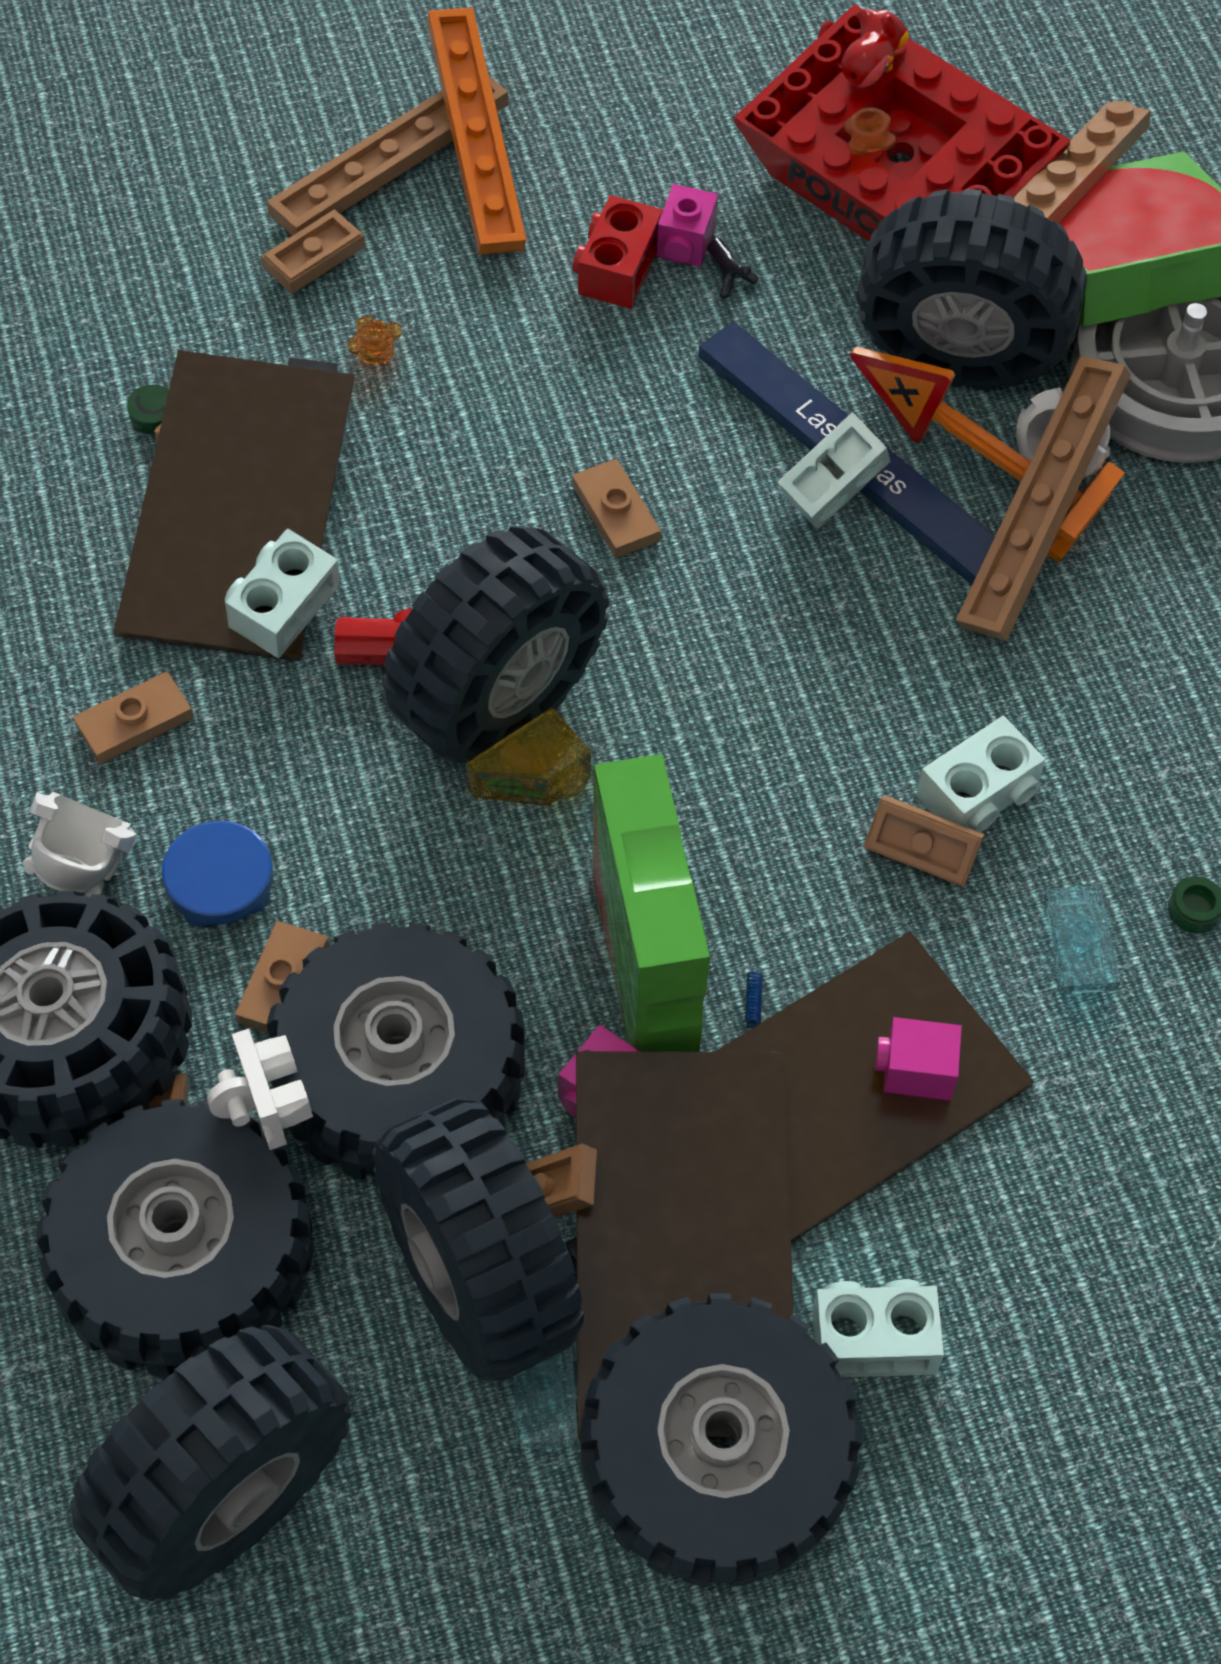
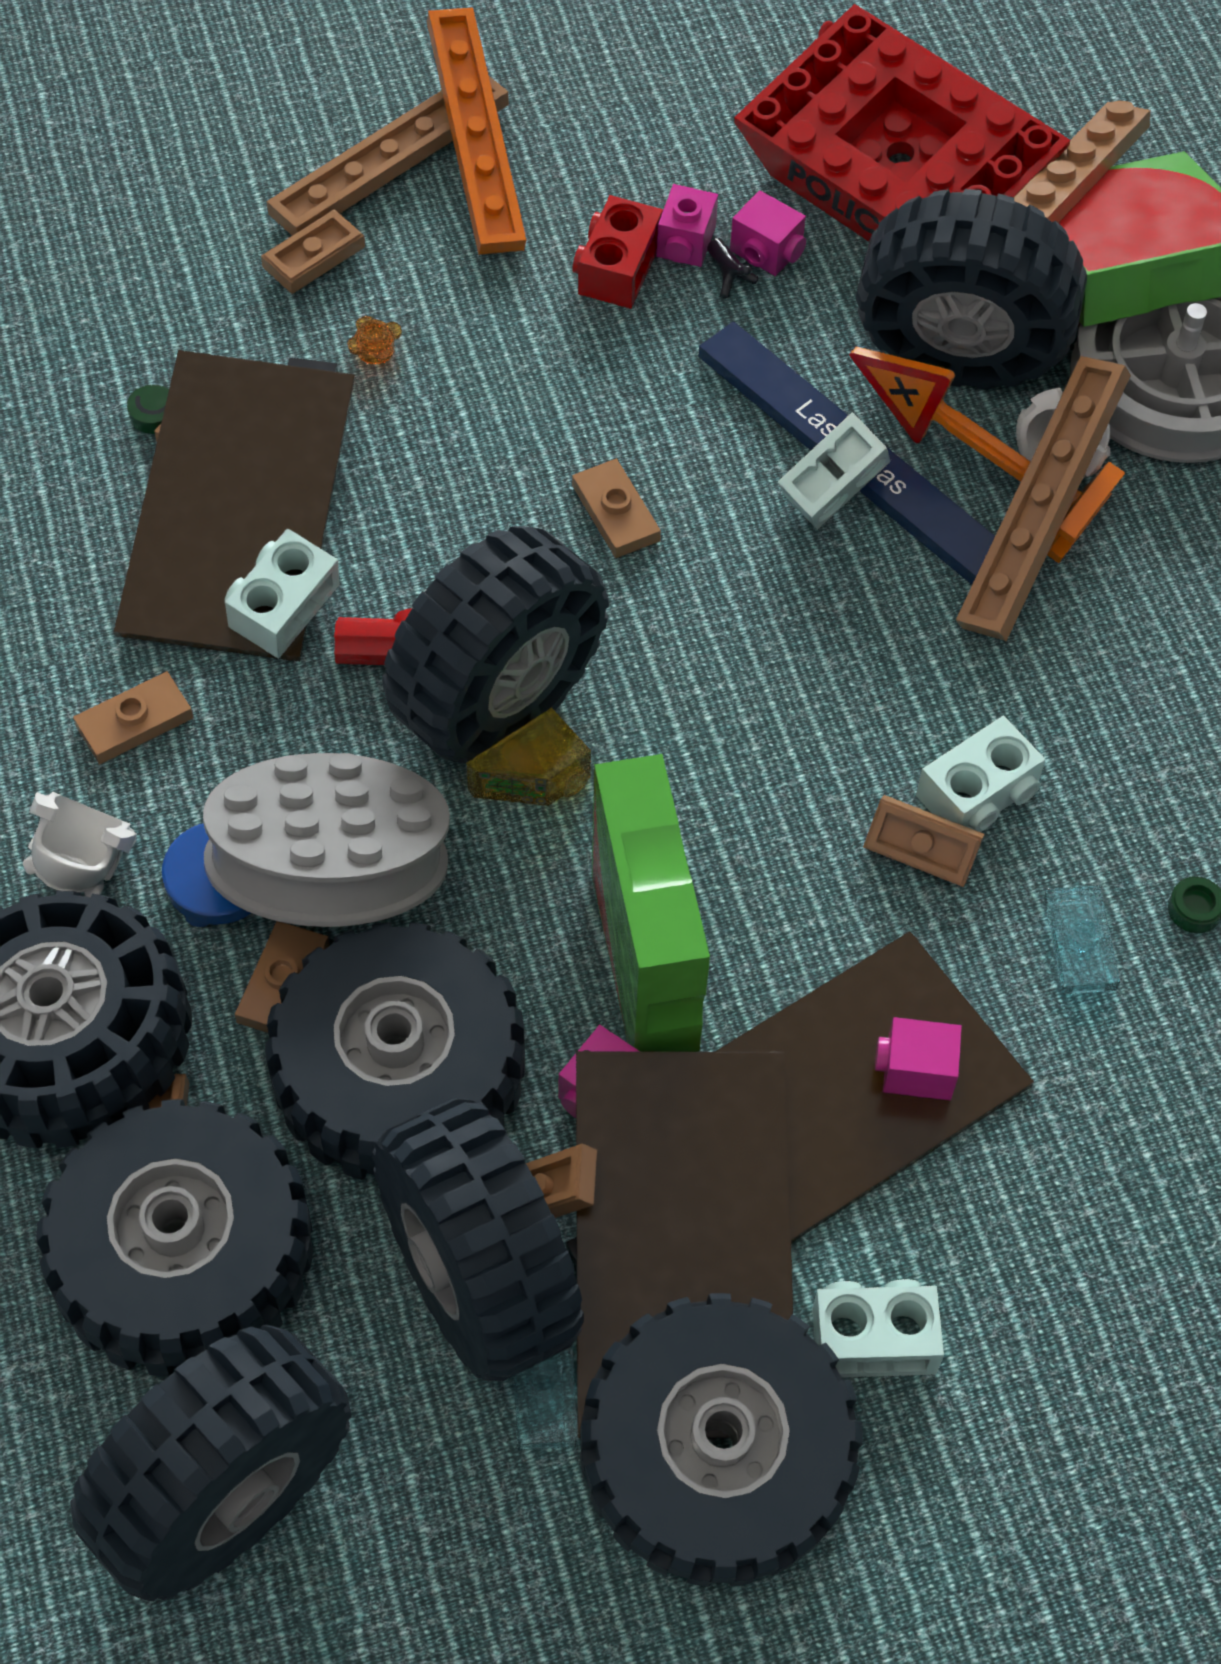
white hips [207,1029,313,1150] -> none
blue leg [744,971,763,1028] -> none
red animal [841,9,910,88] -> none
clear orange plate [844,107,895,154] -> none
none -> light grey wheel [203,753,450,927]
none -> dark pink brick [730,190,806,276]

